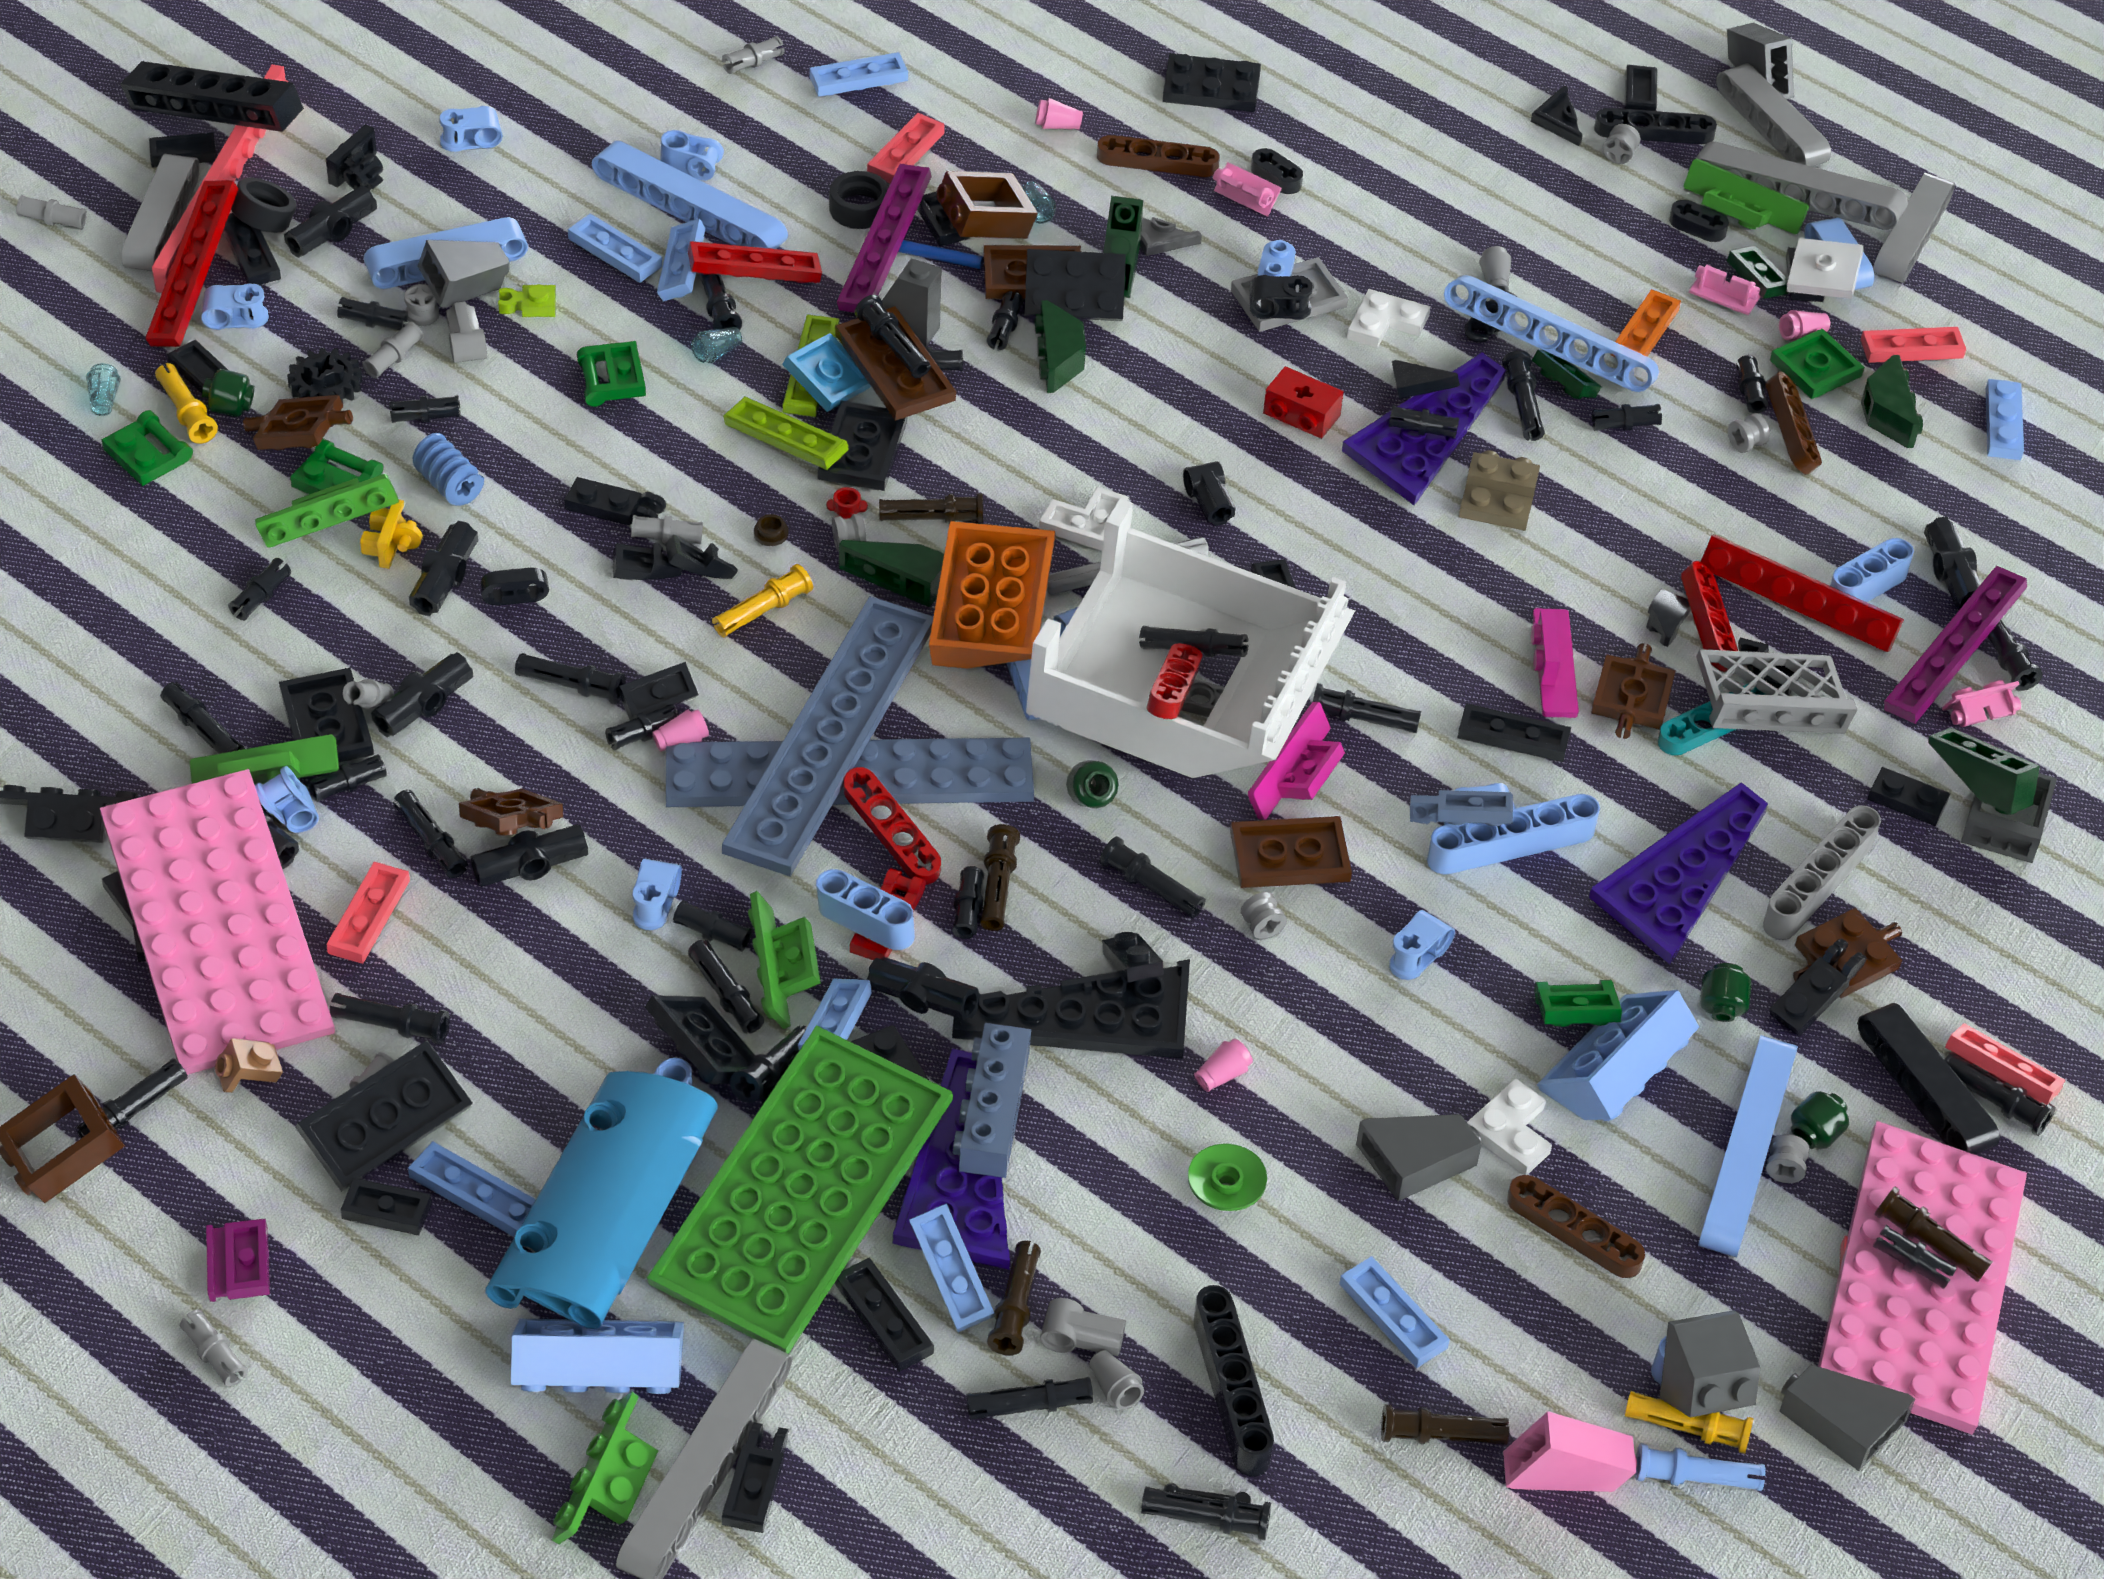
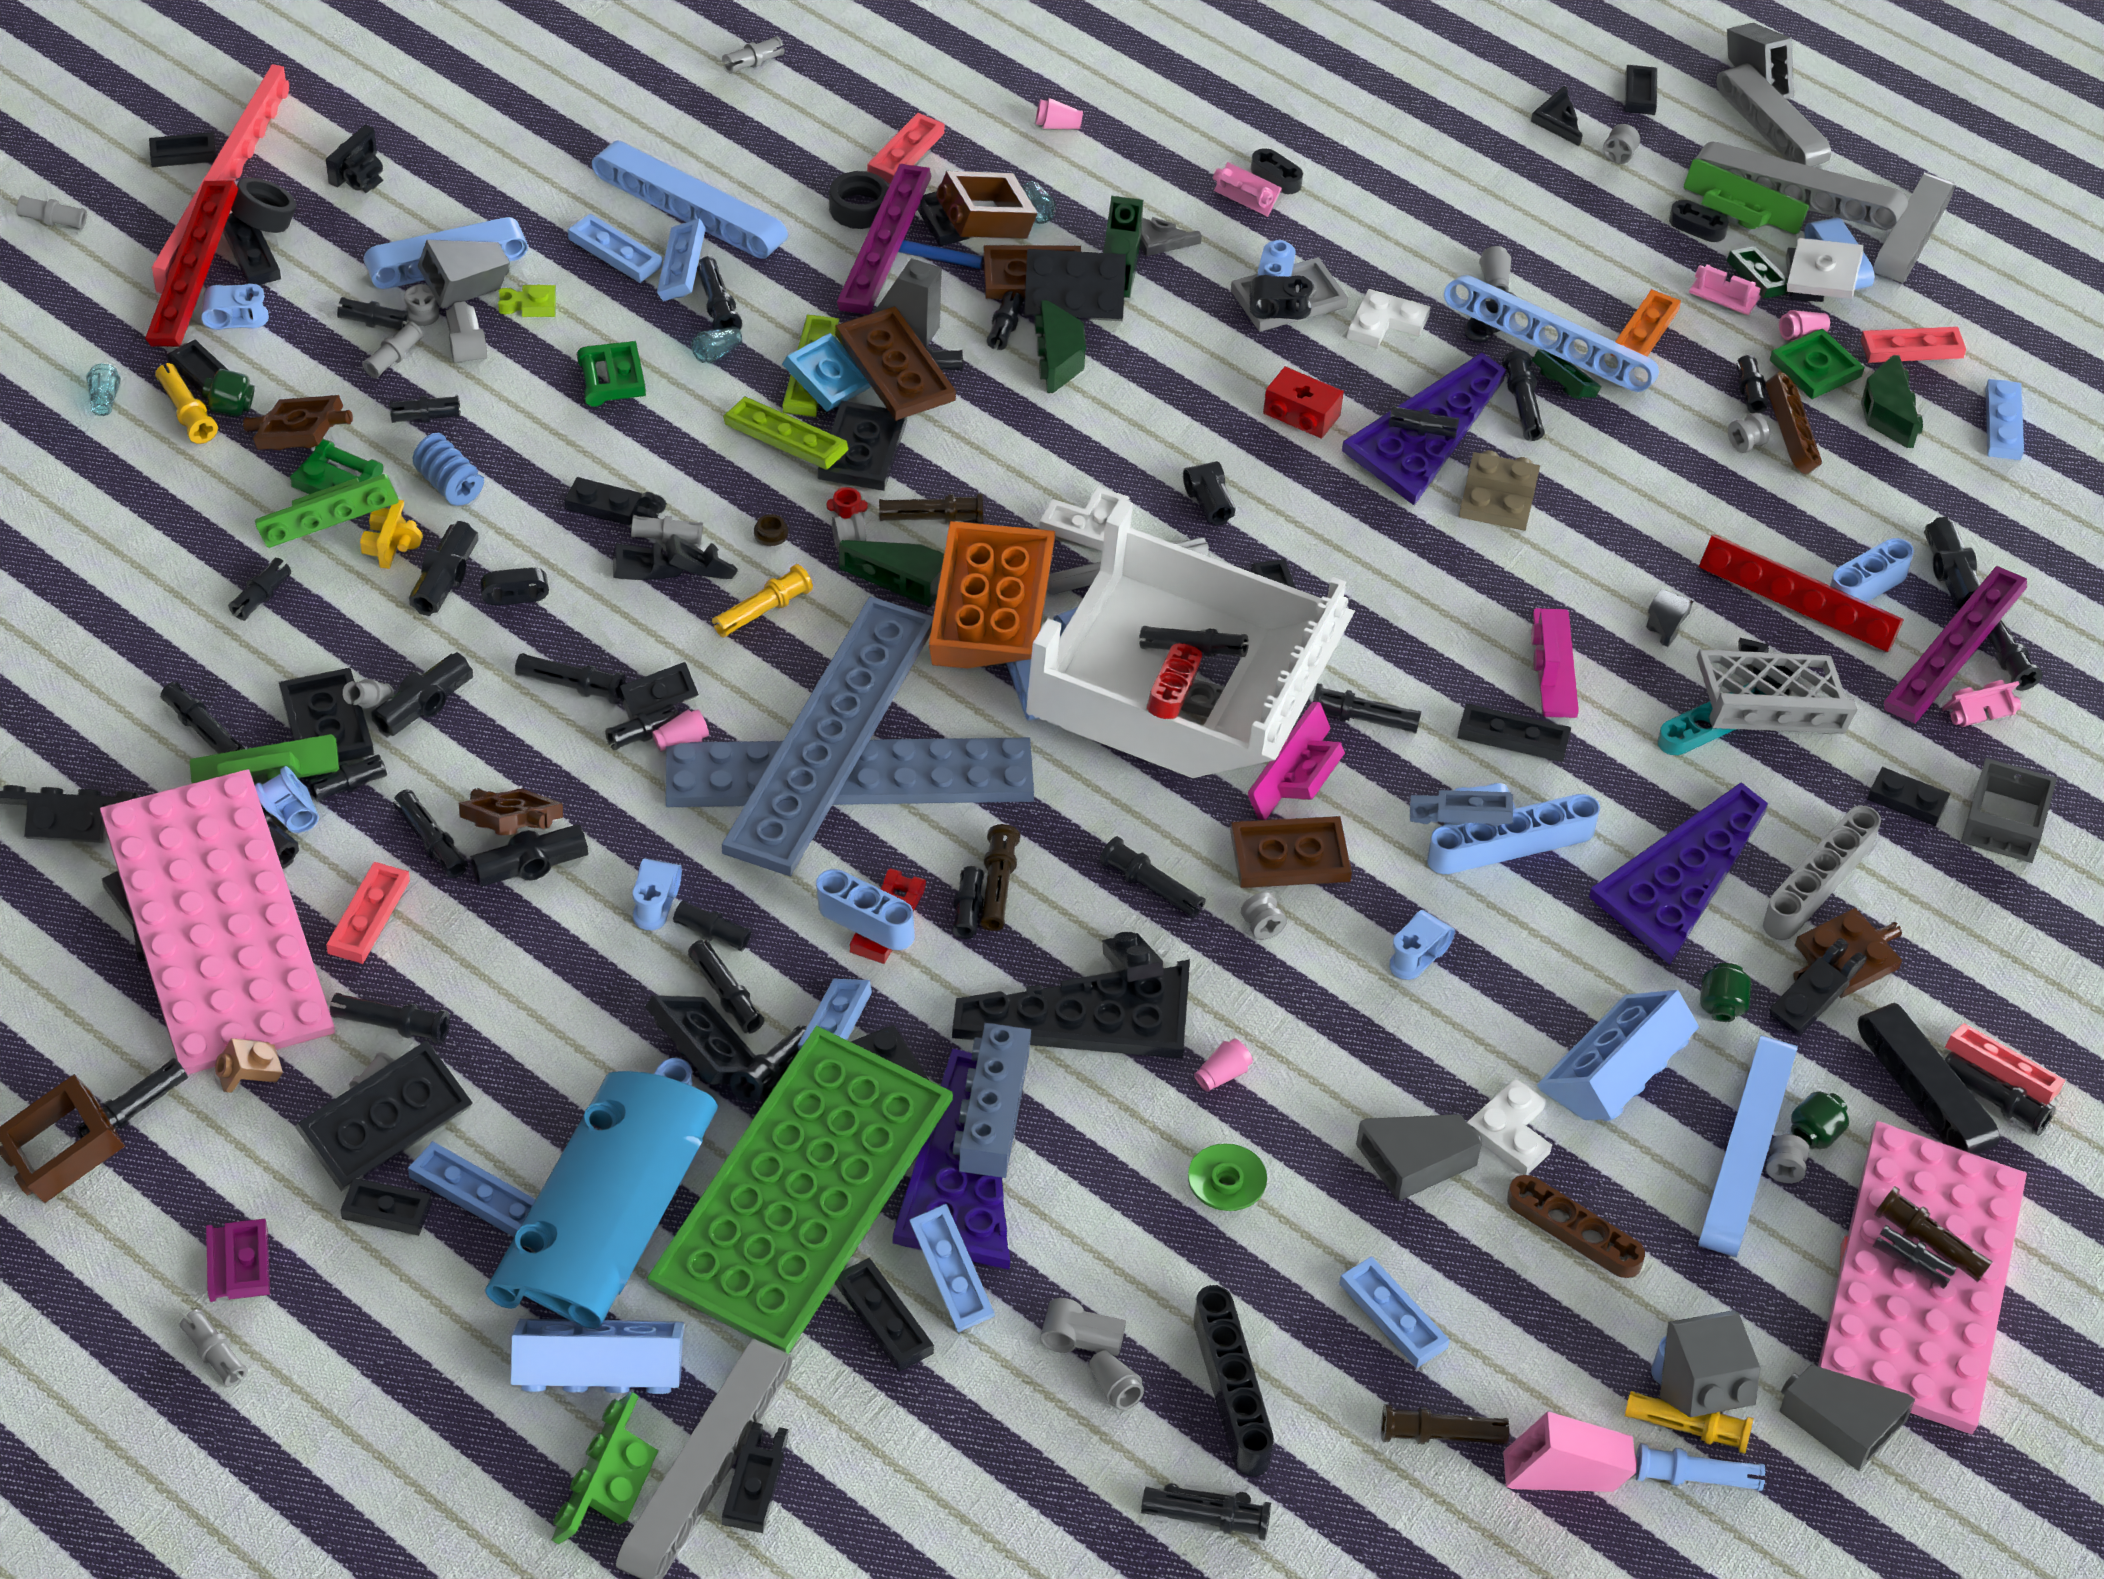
green plate [101,410,193,486] -> none
black brick [121,61,304,132] -> none
light grey beam [122,154,200,271] -> none
black piece [284,185,377,258] -> none
black gear [287,347,363,404] -> none
light blue piece [440,106,503,152] -> none
light blue piece [660,130,724,181] -> none
red plate [688,241,822,283] -> none
bright green bracket [748,891,821,1029] -> none
light blue plate [810,52,908,97] -> none
red beam [843,767,941,885] -> none
black pin [855,295,931,378] -> none
black piece [867,956,981,1020] -> none
black pin [966,1377,1093,1420] -> none
dark brown pin [987,1241,1041,1356] -> none
dark green head [1066,760,1119,809] -> none
reddish brown beam [1097,135,1220,177] -> none
black plate [1163,53,1261,112] -> none
black tile [1392,360,1460,399] -> none
green plate [1534,980,1622,1027] -> none
black pin [1591,404,1662,431] -> none
reddish brown plate [1591,643,1676,739] -> none
black beam [1594,108,1717,145] -> none
red beam [1681,561,1738,672] -> none
dark green slope [1928,728,2040,815] -> none

